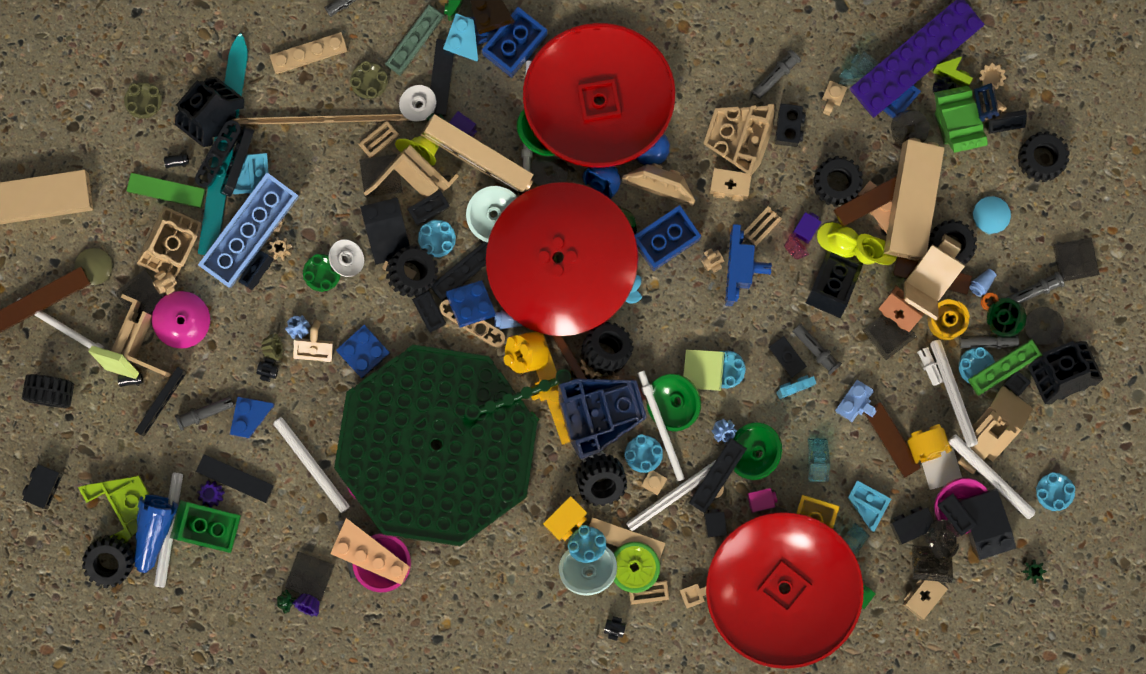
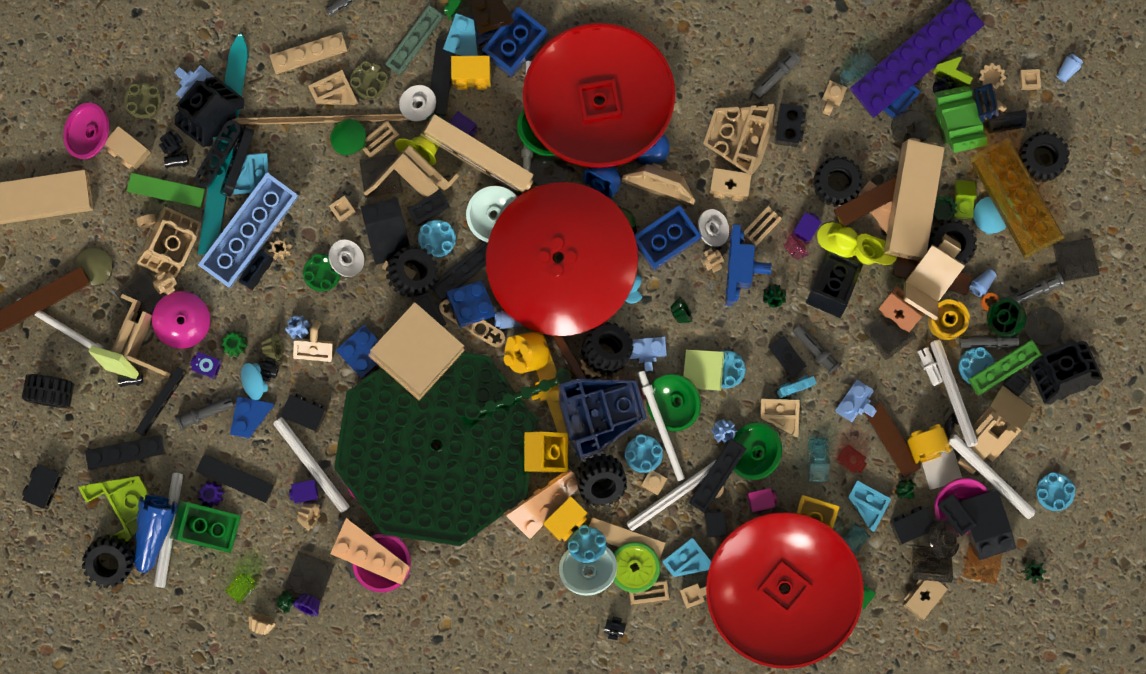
none -> dark pink dish [63,103,109,159]
none -> black plate [85,435,165,470]
none -> tan brick [105,126,151,170]
none -> tan tile [136,214,156,227]
none -> black gear [159,131,183,155]
none -> light blue hinge [174,65,214,98]
none -> dark purple brick [190,352,222,380]
none -> green piece [220,330,248,357]
none -> clear neon green brick [225,573,257,604]
none -> medium azure dish [241,363,268,400]
none -> tan piece [249,612,276,635]
none -> black brick [280,393,327,433]
none -> dark purple brick [289,480,319,504]
none -> tan piece [297,504,321,531]
none -> tan wing [308,70,358,105]
none -> tan plate [329,195,355,223]
none -> green dish [330,119,366,156]
none -> tan container [369,302,464,401]
none -> yellow brick [451,56,491,90]
none -> light nougat wing [504,469,578,539]
none -> yellow brick [524,432,568,473]
none -> light blue hinge [629,337,667,373]
none -> medium azure wing [662,538,711,577]
none -> dark green piece [670,297,693,323]
none -> white dish [698,209,729,247]
none -> tan wing [760,398,800,437]
none -> dark green gear [763,284,786,308]
none -> clear red brick [835,444,867,474]
none -> dark green plant [895,479,916,499]
none -> dark green piece [933,195,957,221]
none -> black arm [944,413,959,440]
none -> lime slope [953,180,977,219]
none -> clear orange piece [962,546,1003,585]
none -> clear yellow brick [969,138,1065,259]
none -> tan plate [1020,69,1041,90]
none -> light blue cone [1056,53,1083,83]

